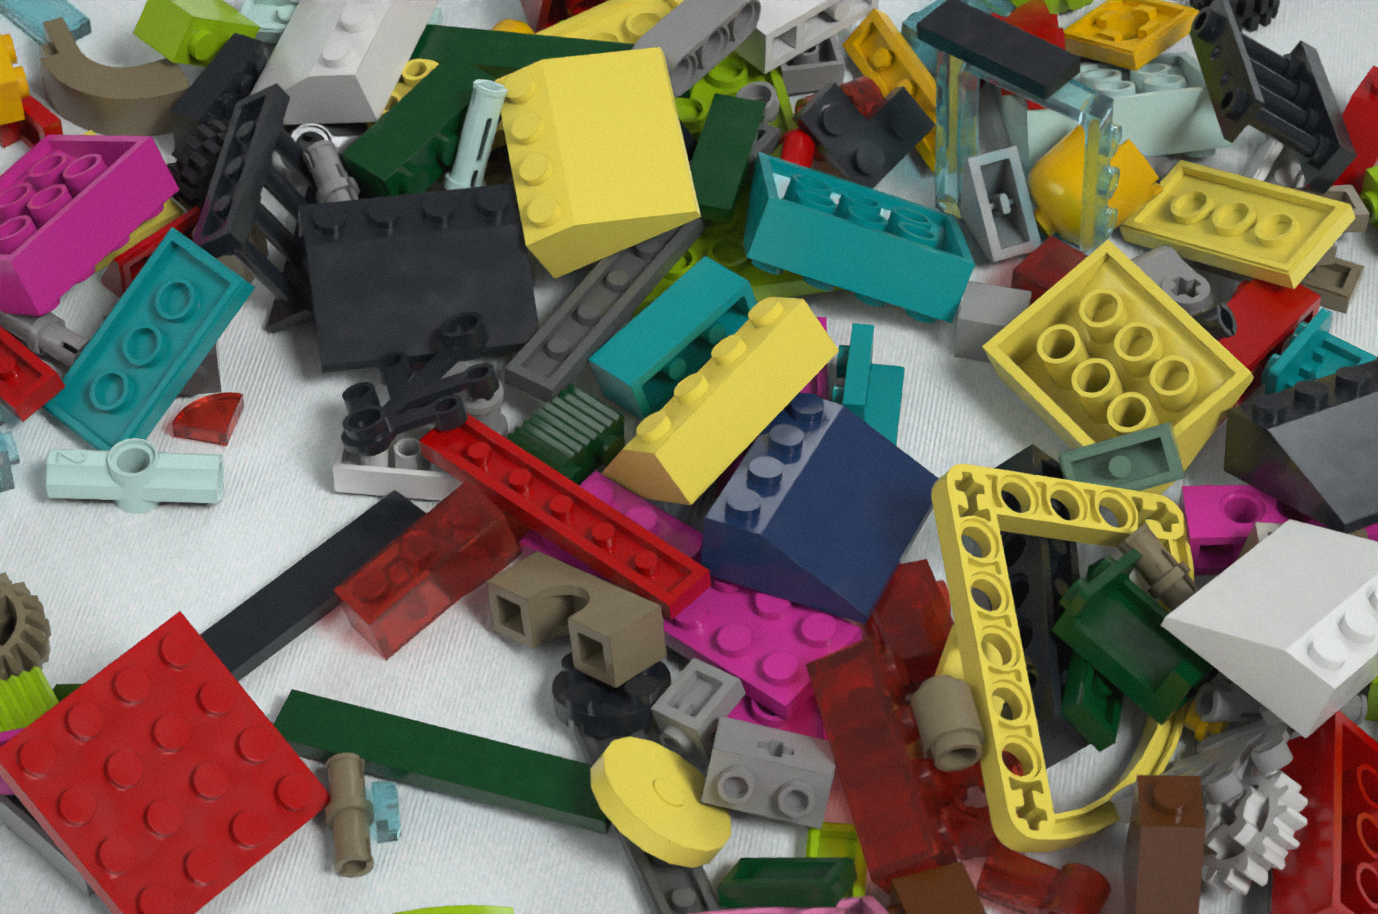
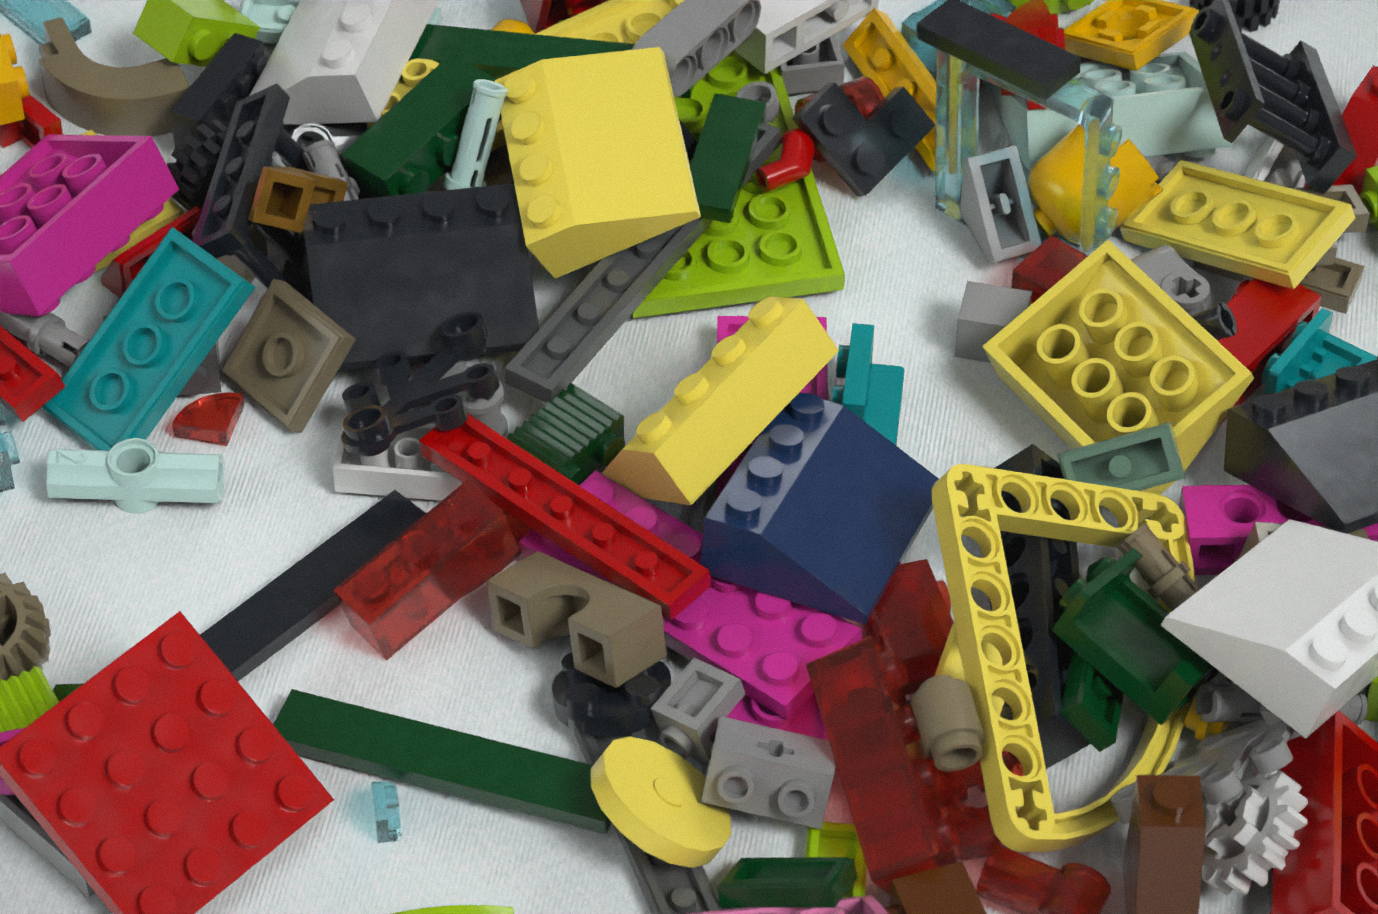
dark tan pin [325,753,374,878] -> none
teal brick [588,256,757,421] -> none
teal slope [743,152,975,324] -> none
none -> dark tan tile [220,279,356,433]
none -> pearl gold slope [248,166,348,233]

